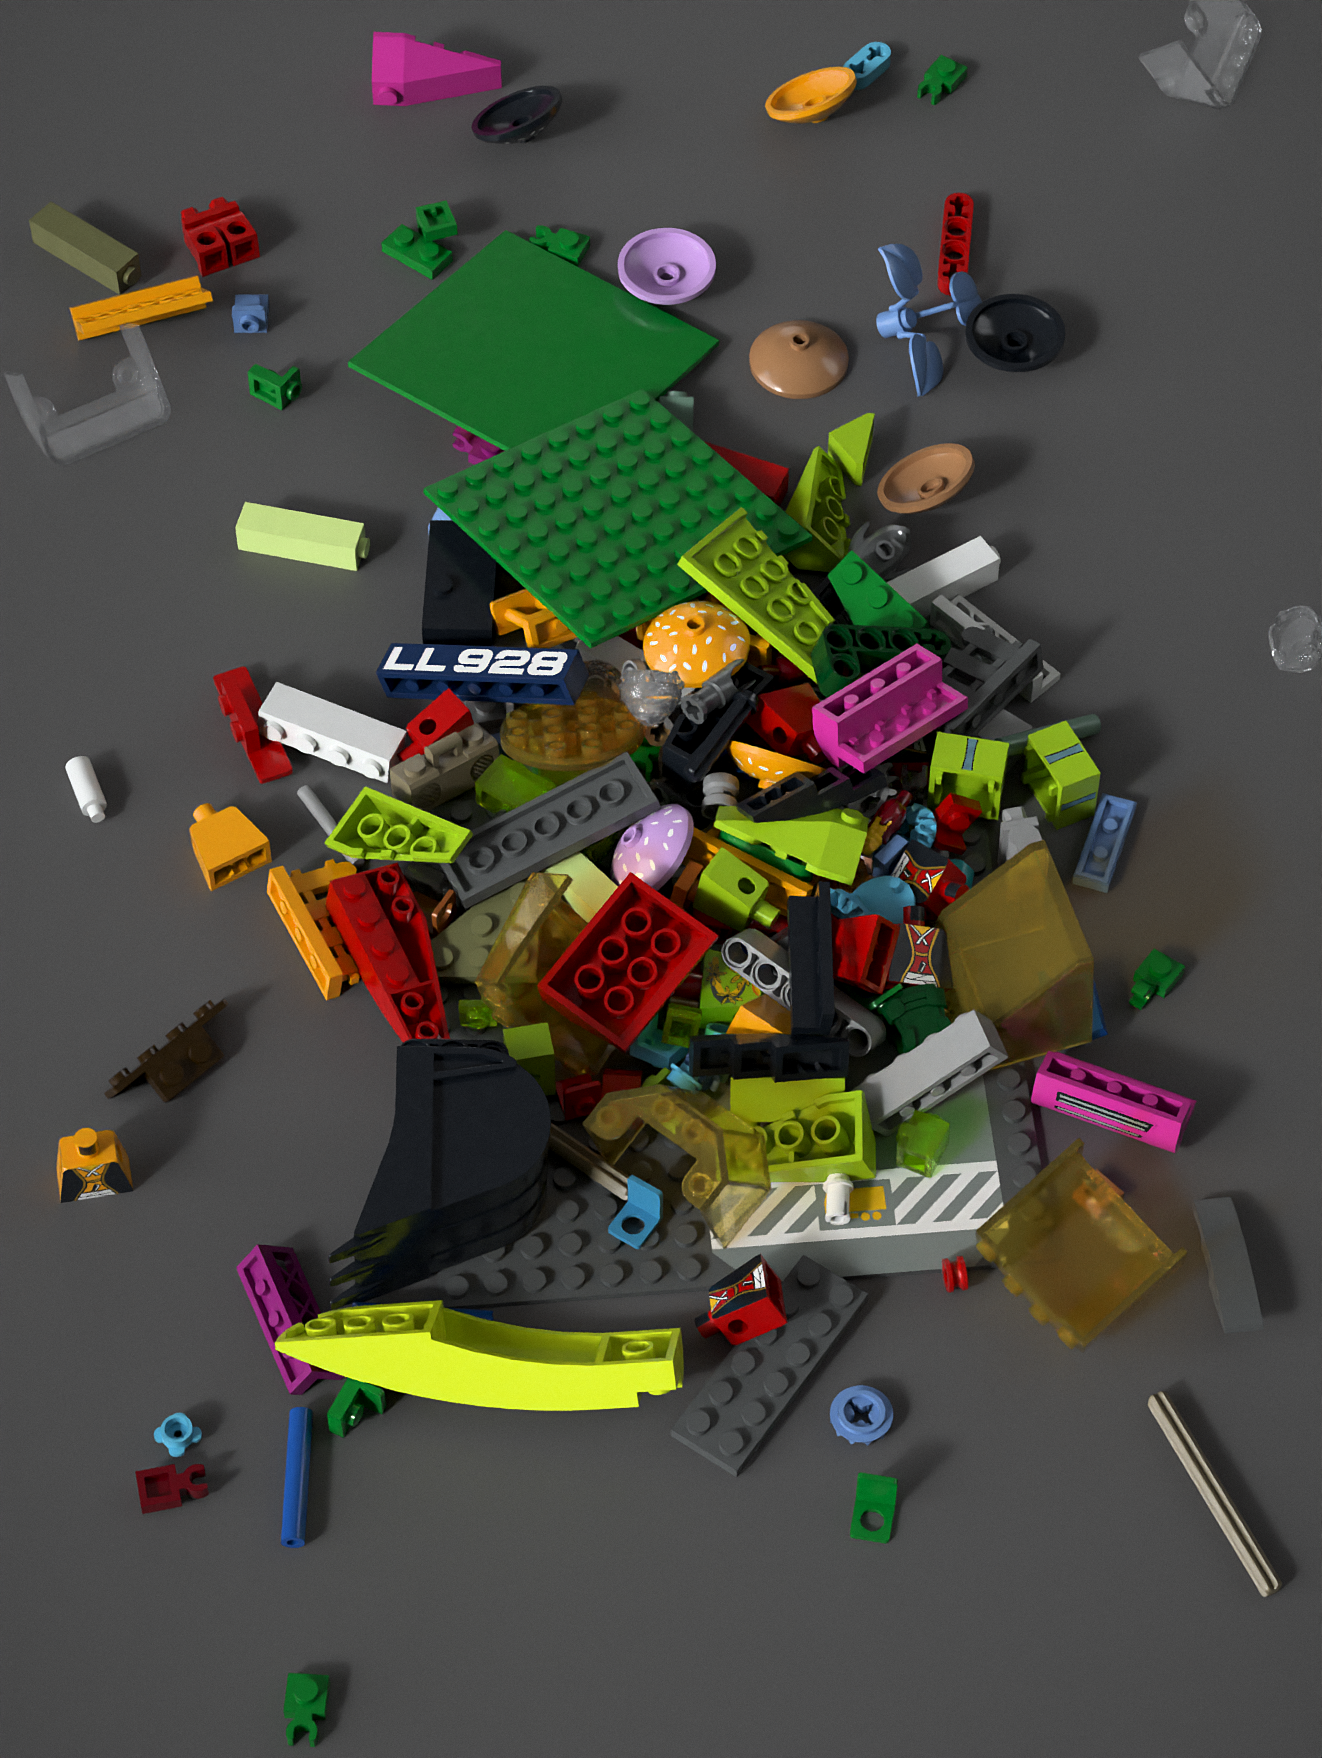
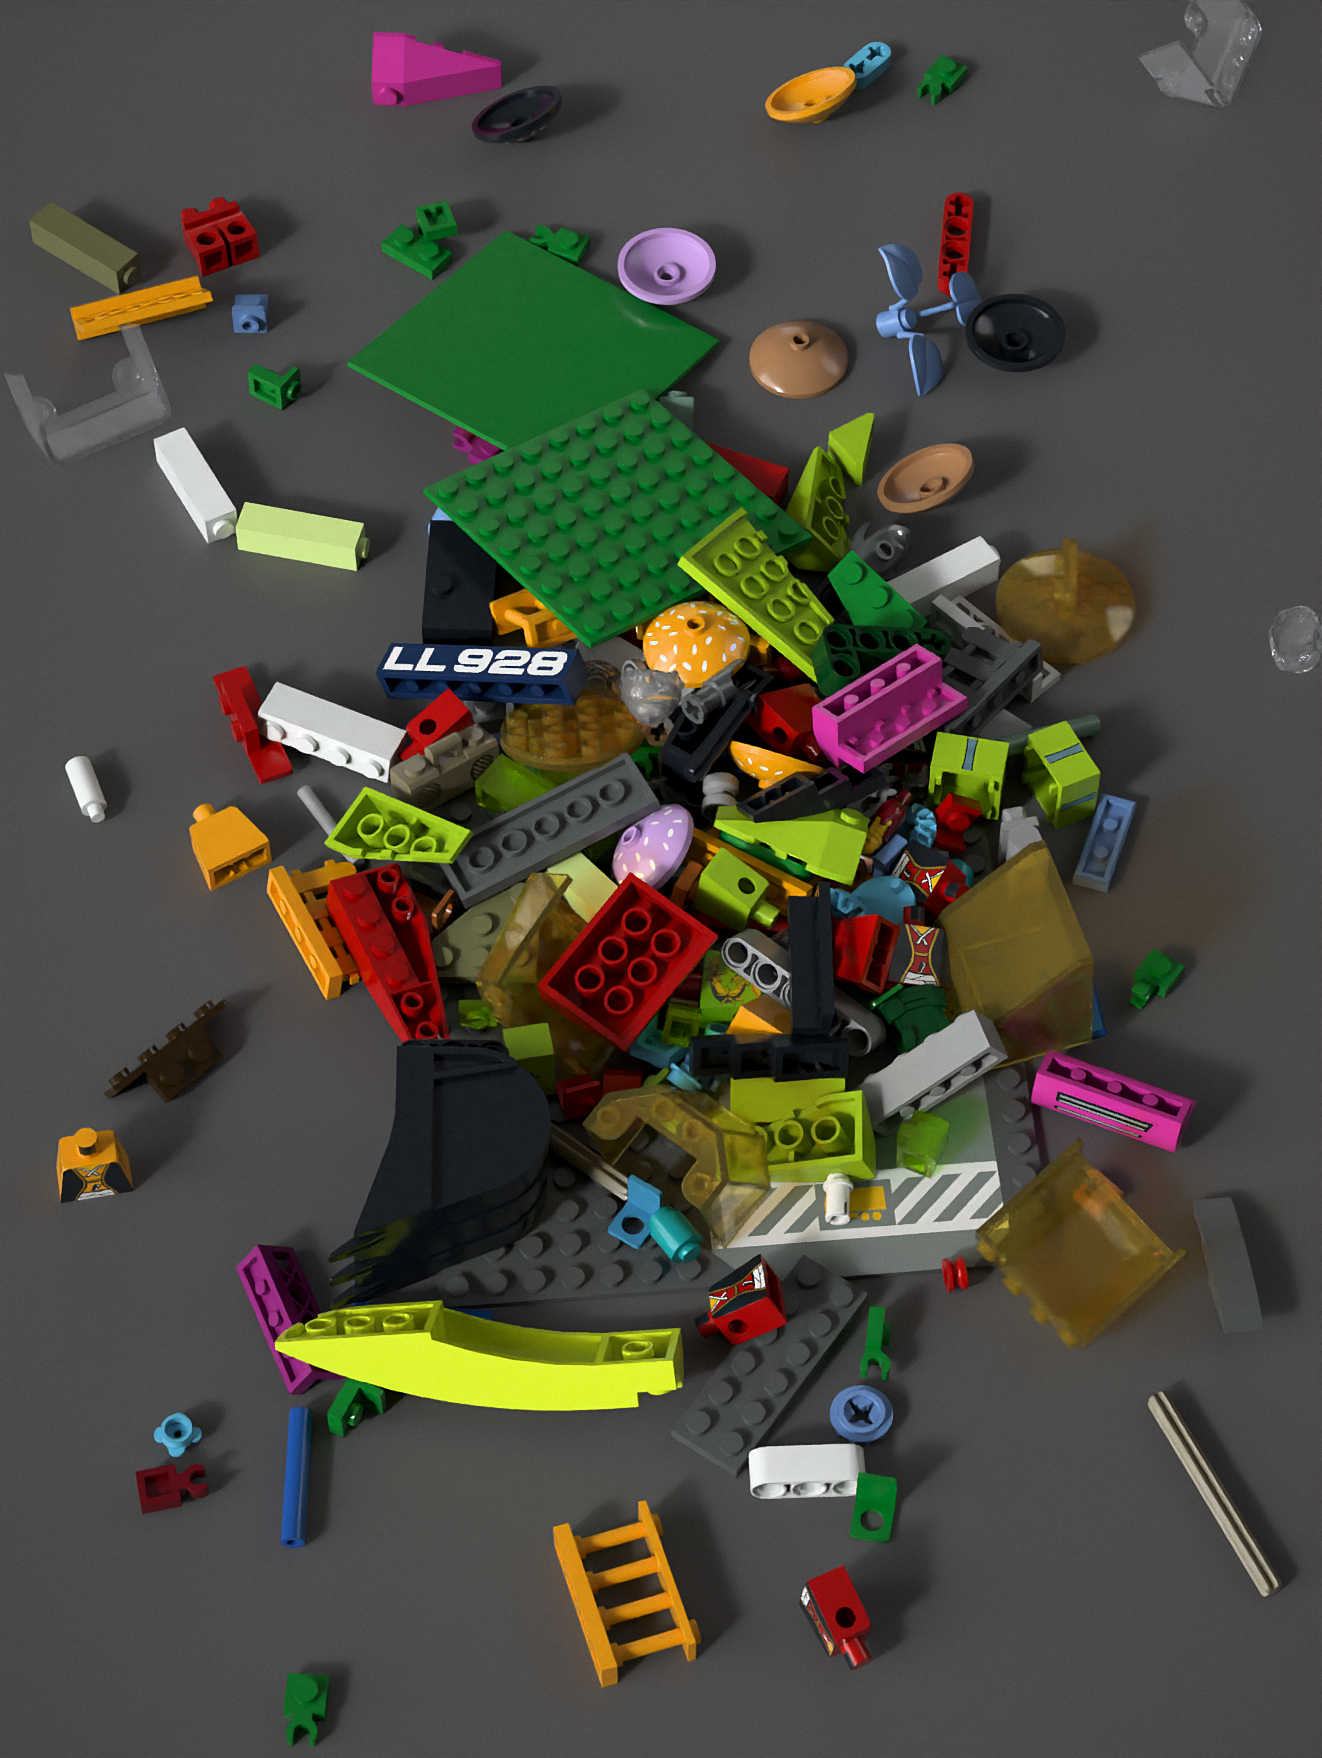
none -> white brick [153,427,238,544]
none -> light orange fence [553,1500,701,1688]
none -> teal brick [648,1206,703,1263]
none -> white beam [749,1444,866,1499]
none -> red torso [799,1565,873,1671]
none -> green plate [860,1306,892,1380]
none -> clear yellow bracket [995,538,1135,664]

